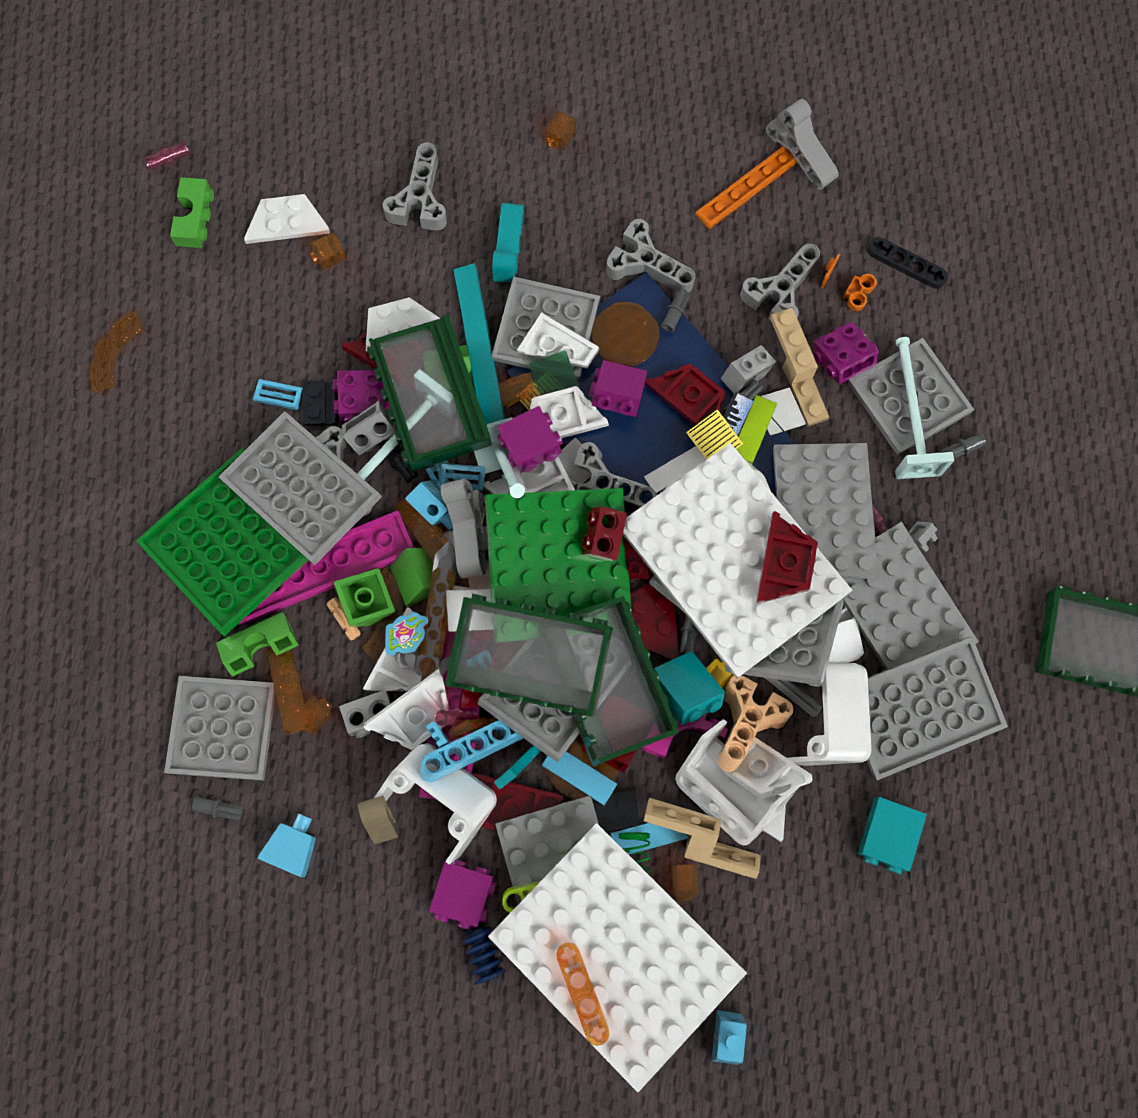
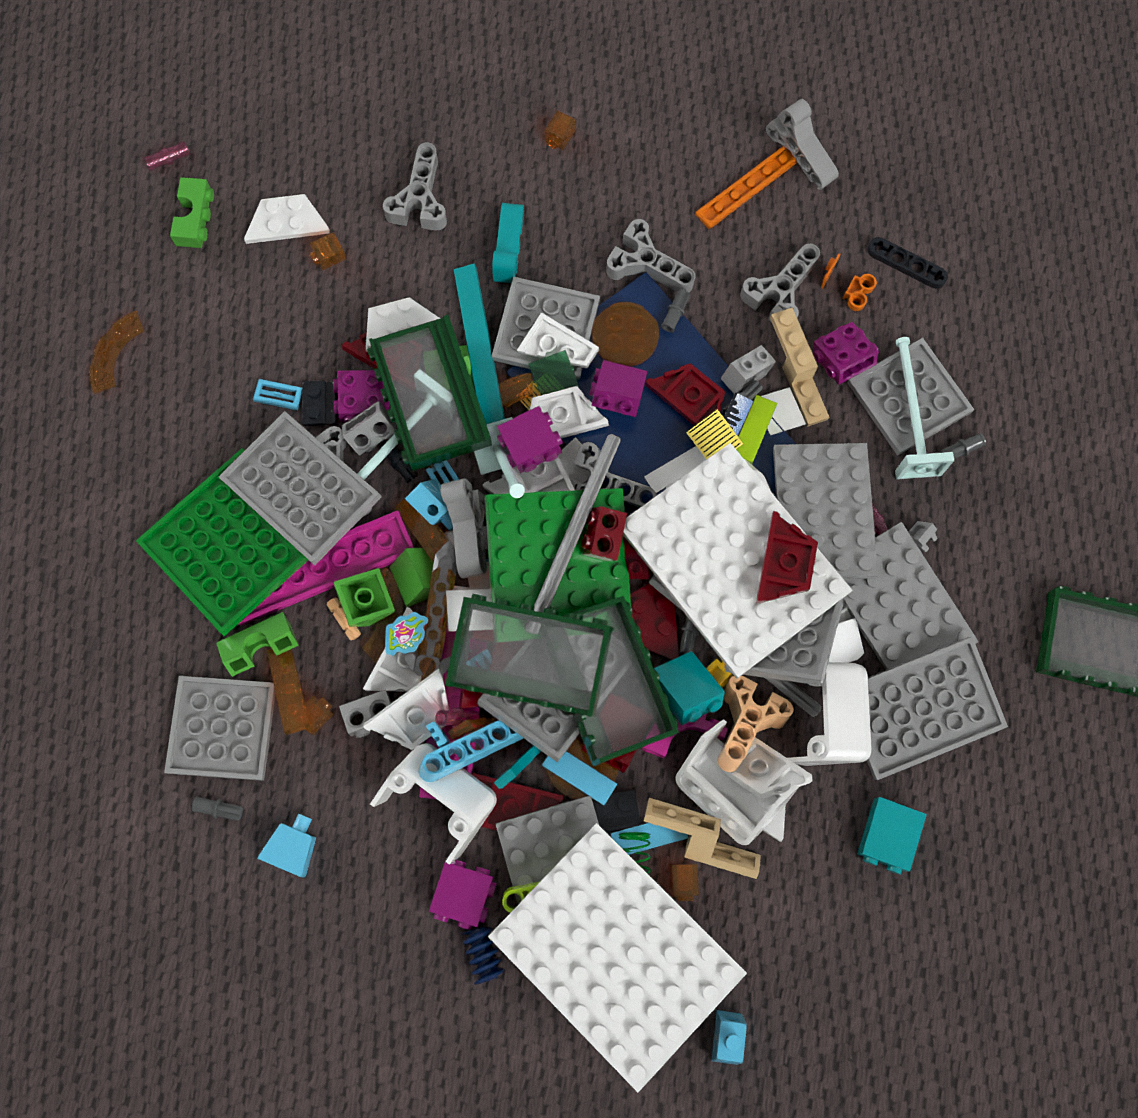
dark tan beam [358,796,399,844] -> none
medium azure tile [437,462,486,490] -> none
clear orange beam [556,942,610,1046] -> none
none -> light grey axle [525,434,621,634]

